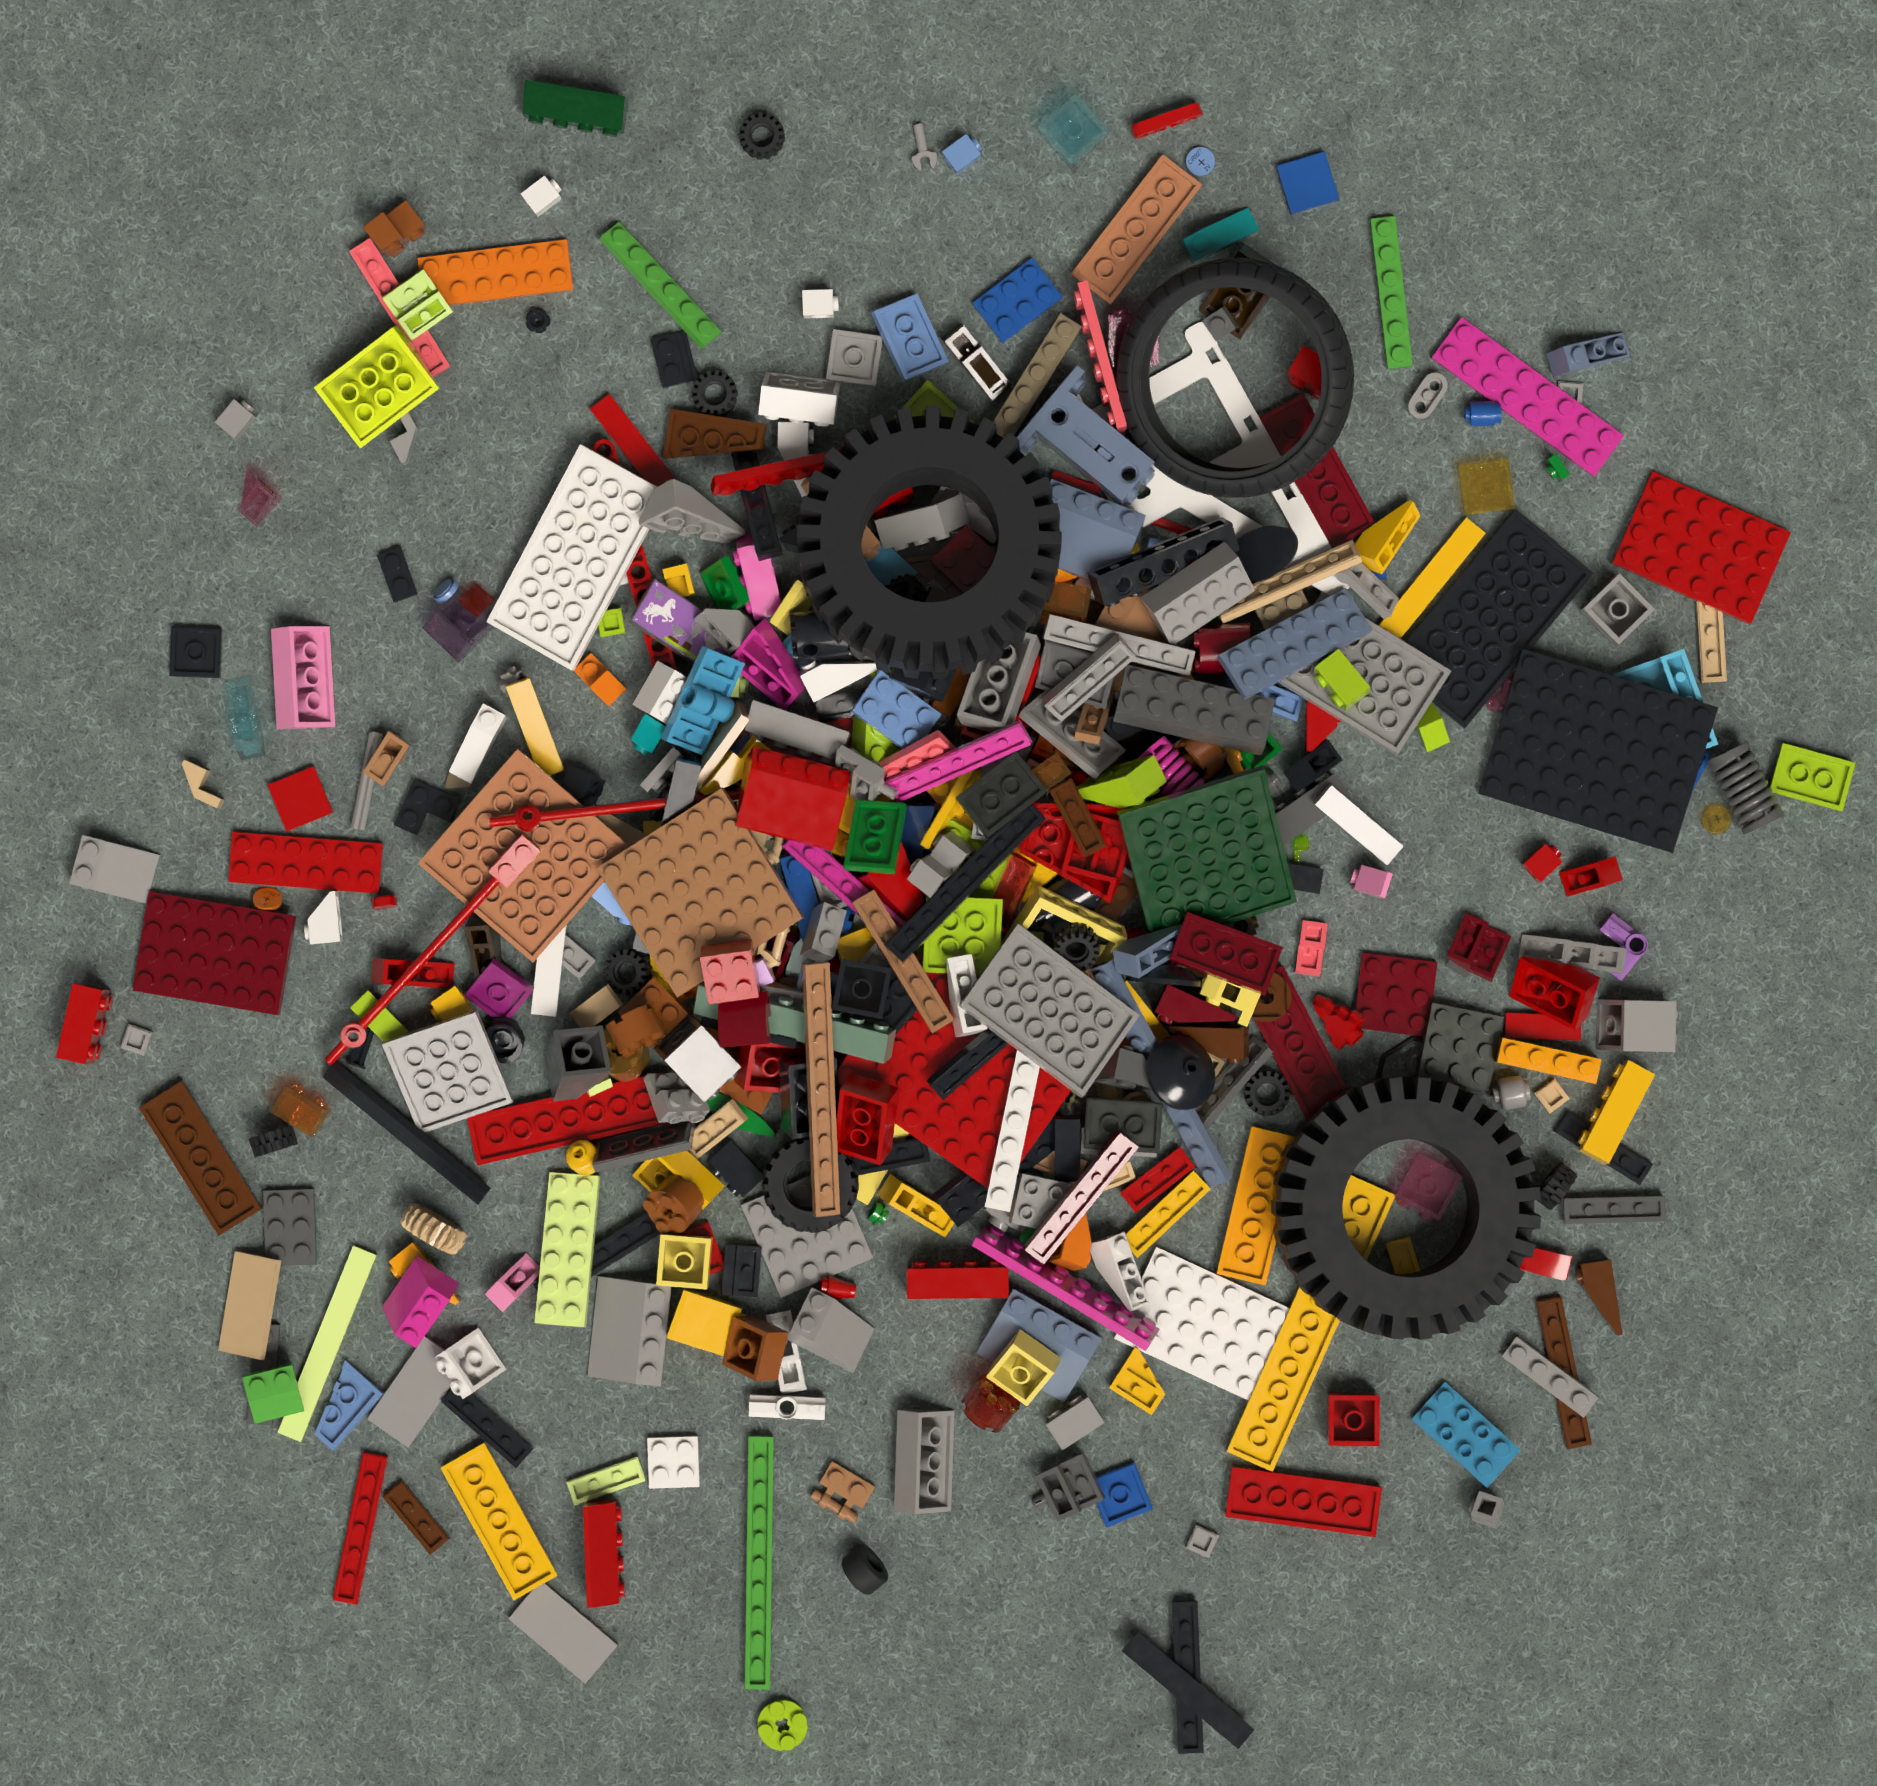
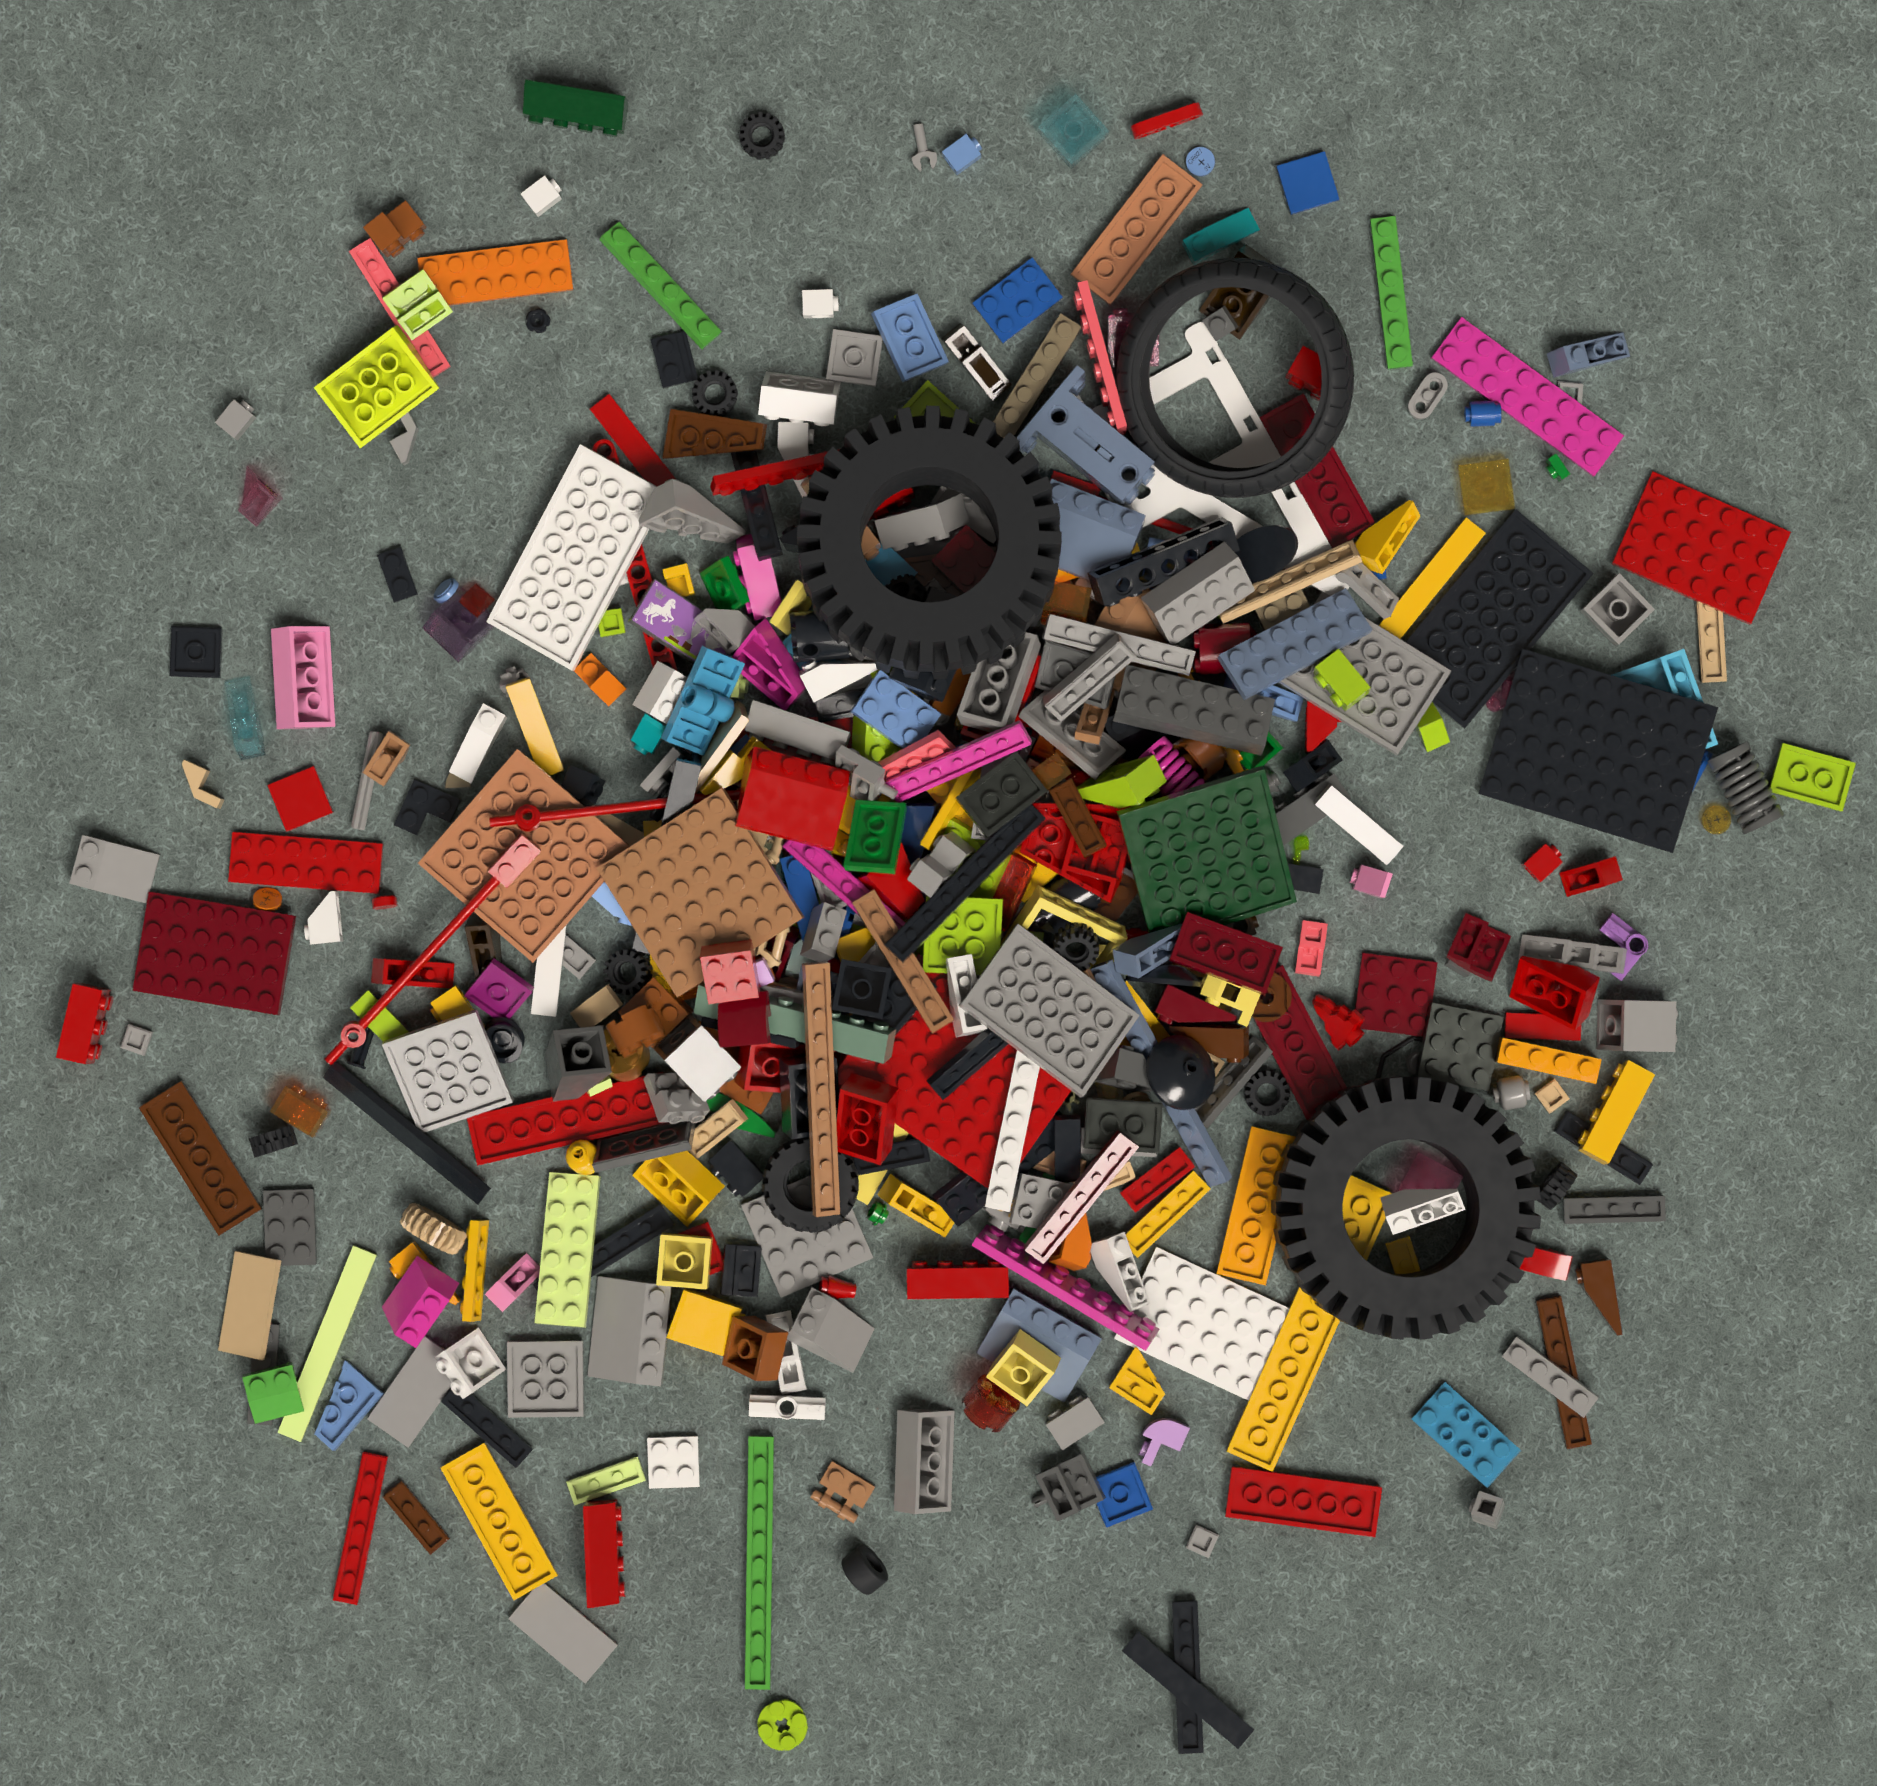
dark orange brick [643,1174,704,1234] -> none
red brick [1327,1392,1380,1446] -> none
none -> yellow plate [460,1219,489,1322]
none -> light grey plate [507,1340,584,1418]
none -> lavender brick [1139,1418,1190,1466]
none -> white slope [1381,1189,1466,1235]

